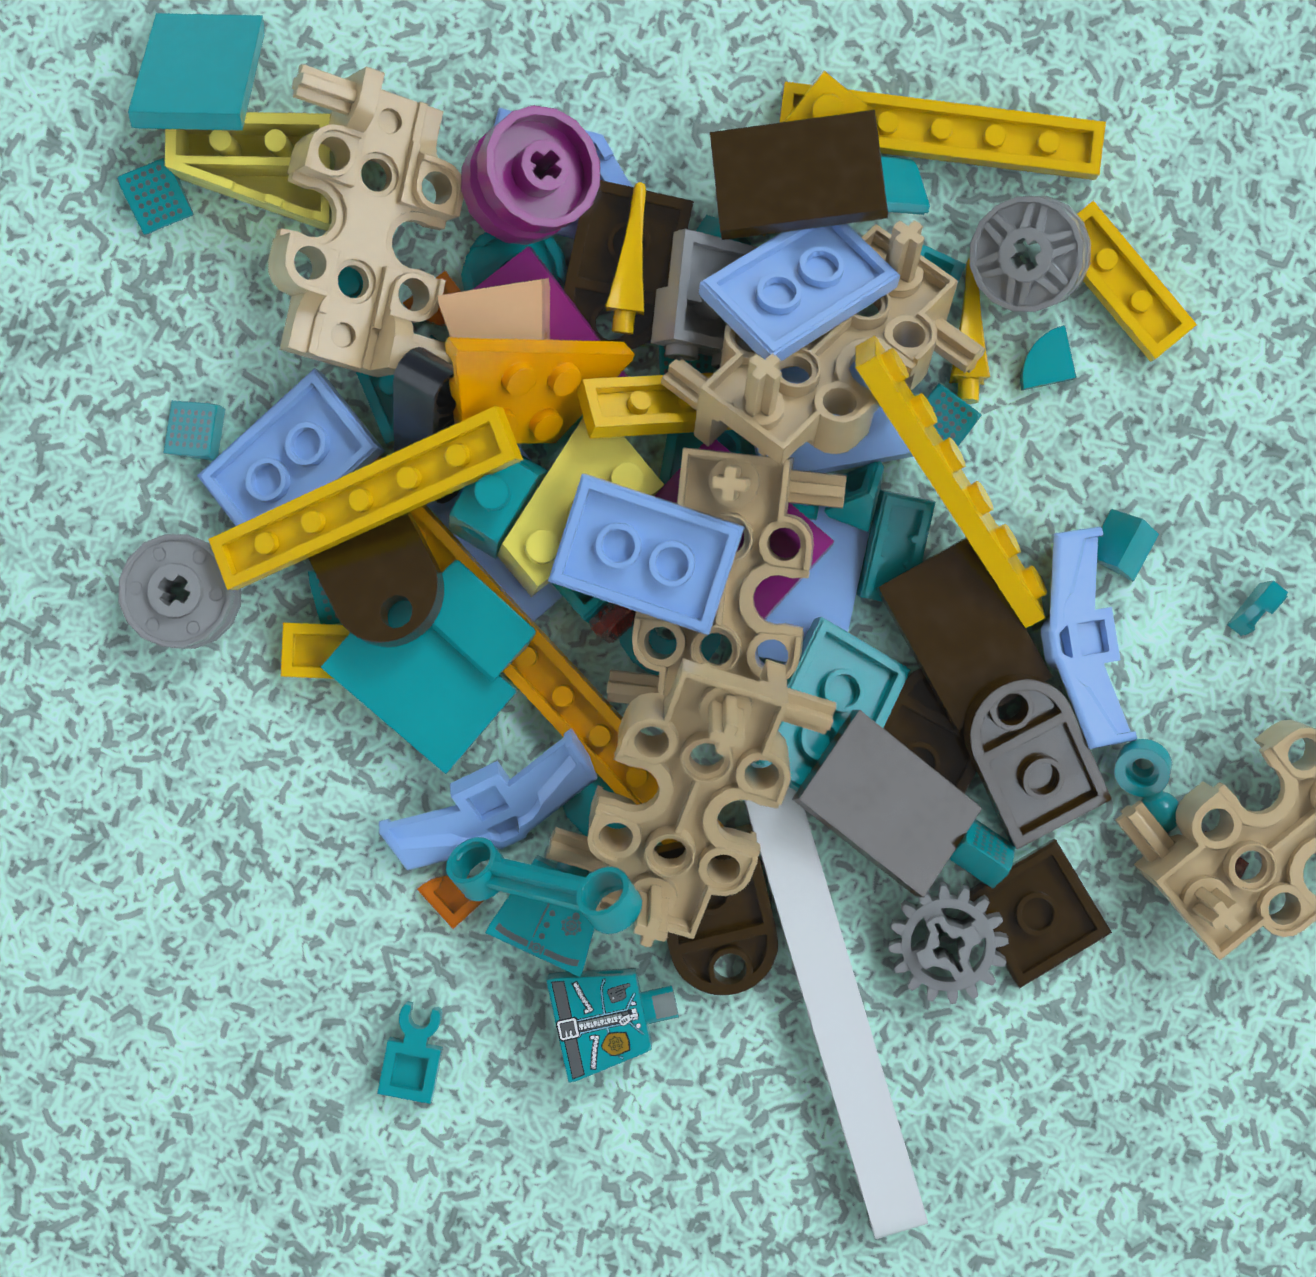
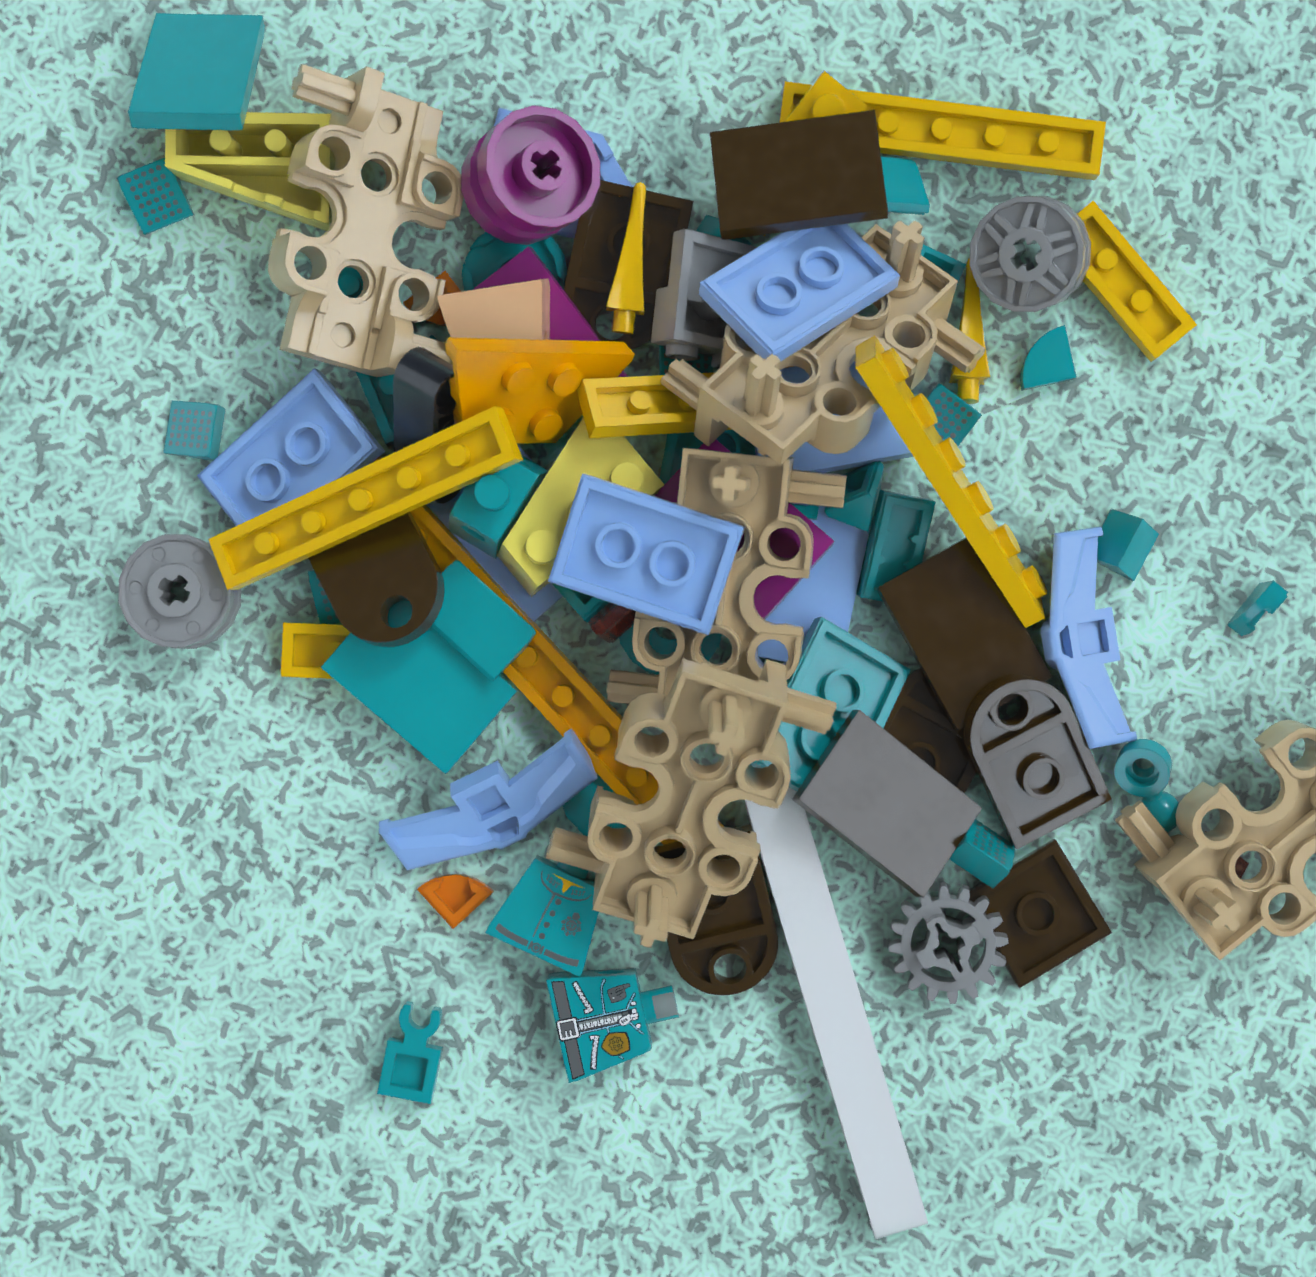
teal piece [446,837,642,934] -> none

